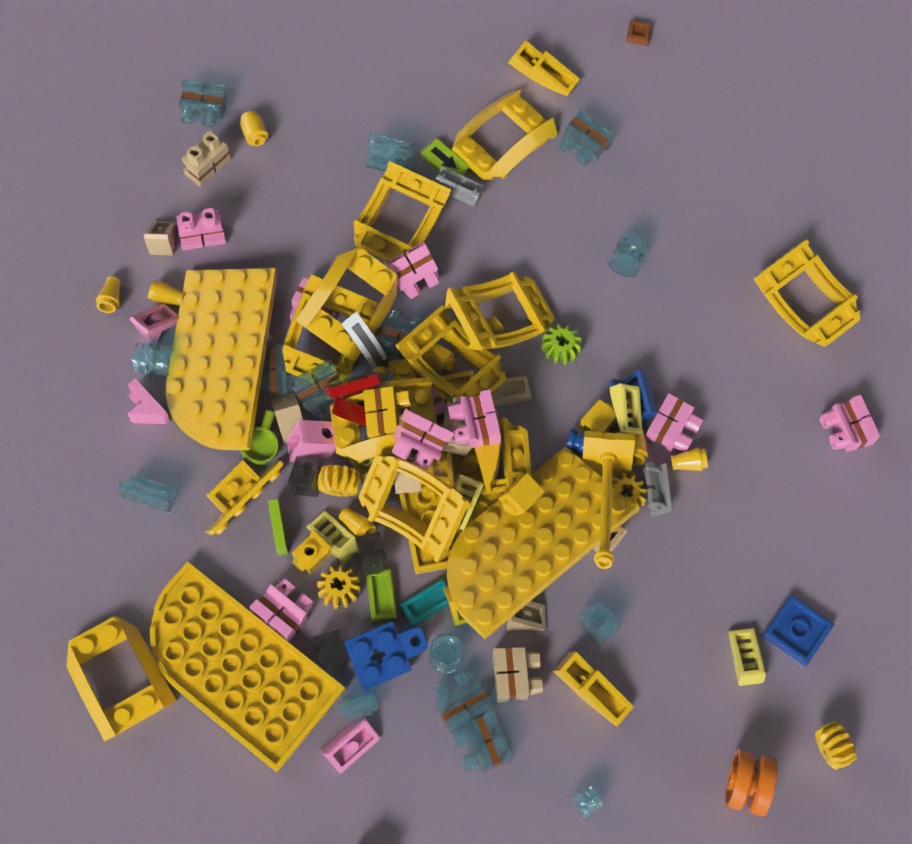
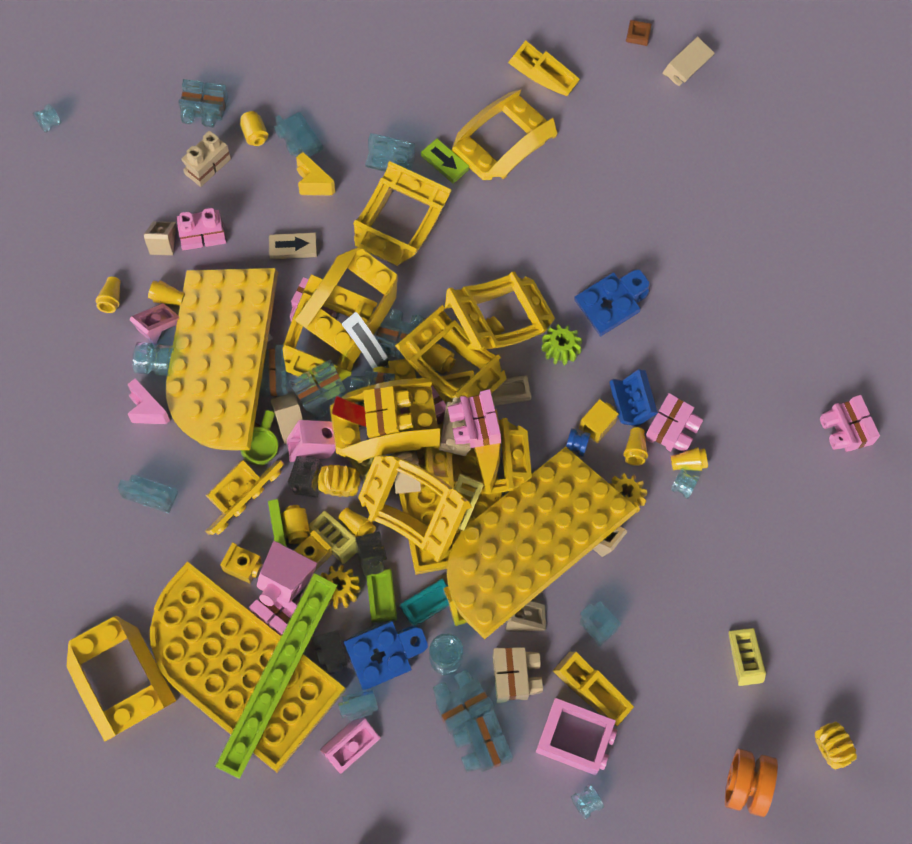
red tile [323,373,380,399] -> none
bright pink hips [384,241,440,299] -> none
bright pink hips [392,408,454,470] -> none
light grey hinge [435,167,484,206] -> none
yellow brick [498,473,545,516] -> none
clear light blue hips [559,110,615,166] -> none
yellow tile [582,431,635,569] -> none
clear light blue wheel [609,232,649,277] -> none
light yellow slope [610,383,643,435] -> none
light grey hinge [643,463,673,517] -> none
yellow wedge [753,239,860,347] -> none
blue tile [762,595,835,667] -> none
none -> clear light blue wheel [33,104,61,133]
none -> lime plate [214,573,337,779]
none -> yellow brick [220,542,263,584]
none -> bright pink torso [257,541,317,606]
none -> tan tile [269,233,317,259]
none -> clear light blue bracket [274,112,323,157]
none -> yellow brick [281,505,310,544]
none -> yellow slope [296,152,335,195]
none -> bright pink window [536,698,617,775]
none -> blue plate [574,270,649,337]
none -> tan hinge [663,36,715,86]
none -> clear light blue wheel [670,469,699,499]

